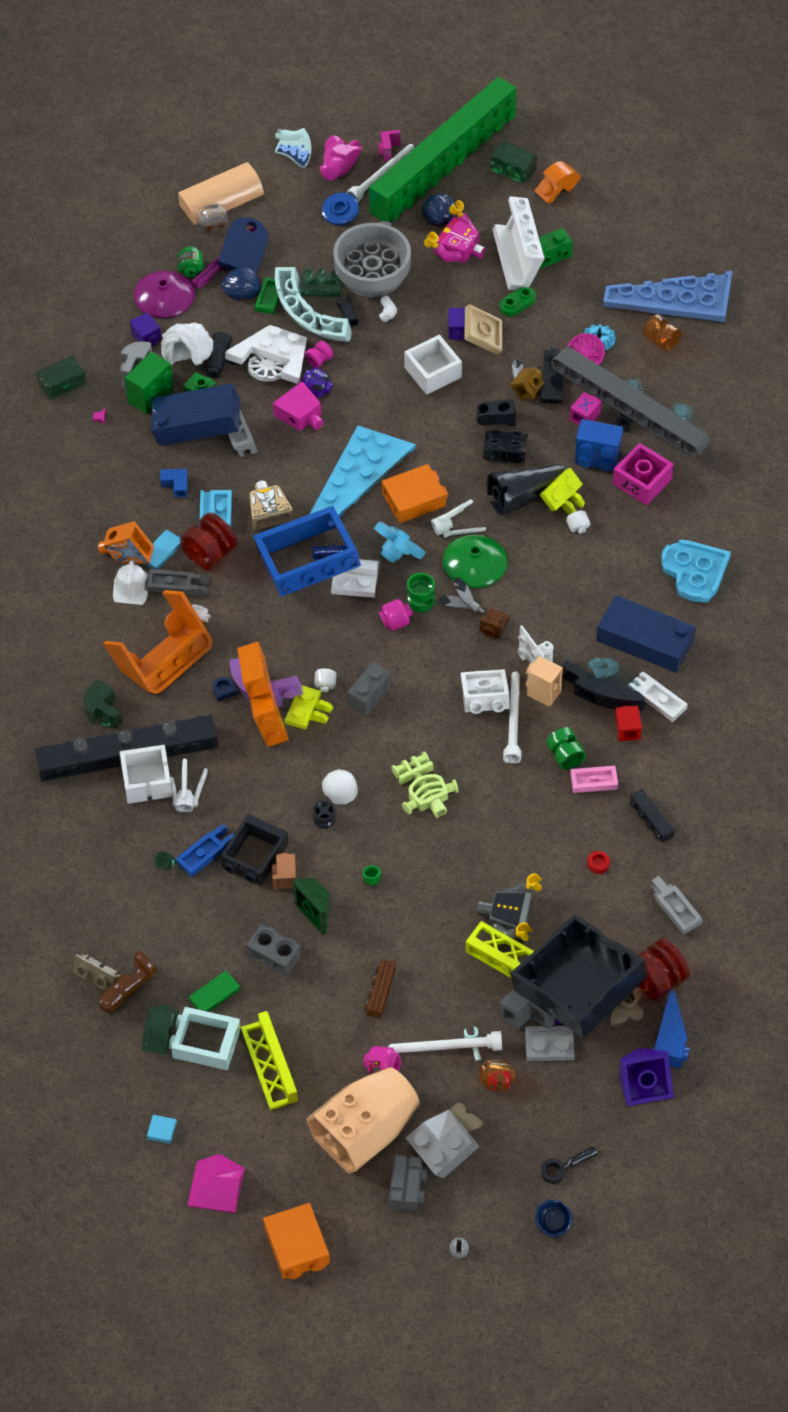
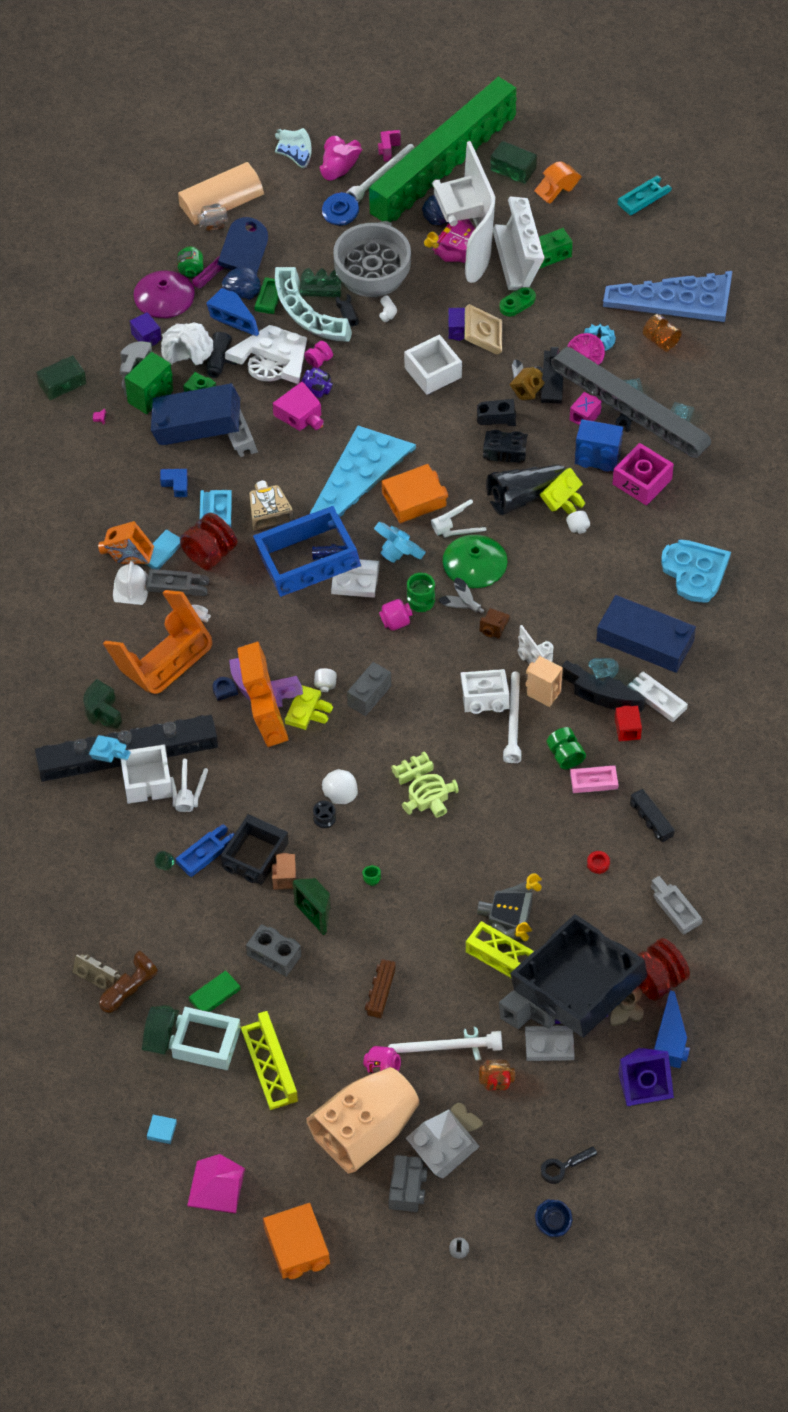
none -> medium azure plate [89,735,131,762]
none -> blue slope [206,288,259,336]
none -> white door [432,141,495,283]
none -> teal hinge [618,175,672,216]

